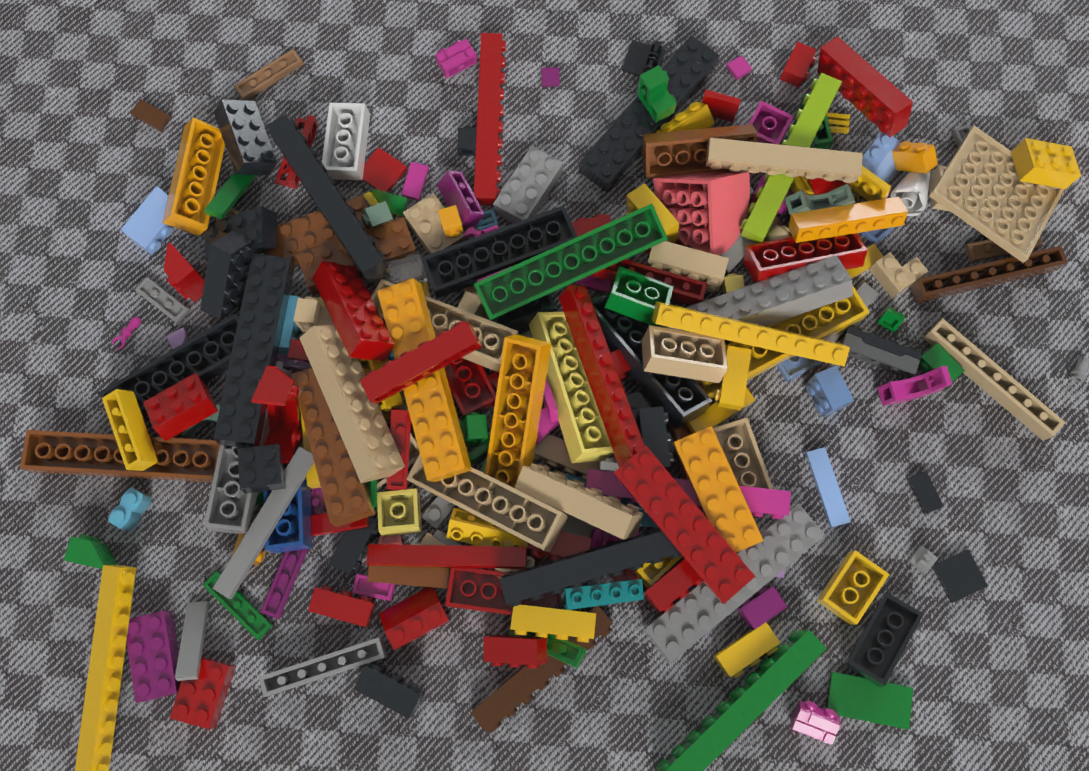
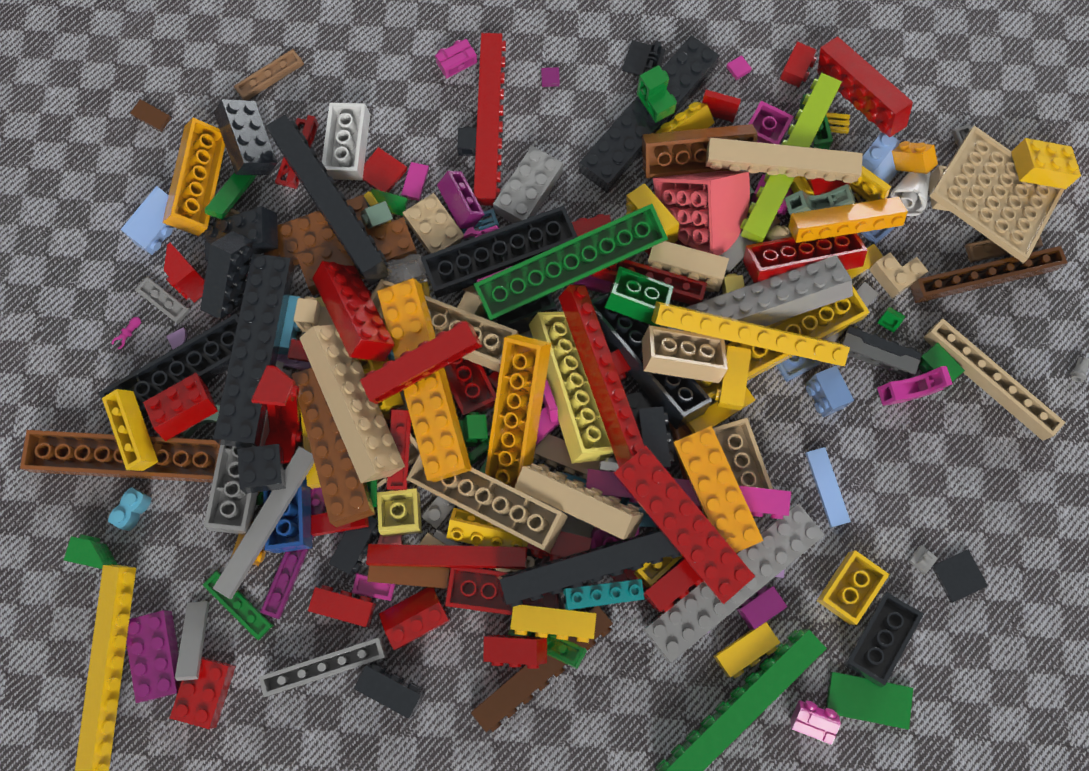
light orange brick [438,205,464,238] -> none
black tile [907,471,944,515] -> none

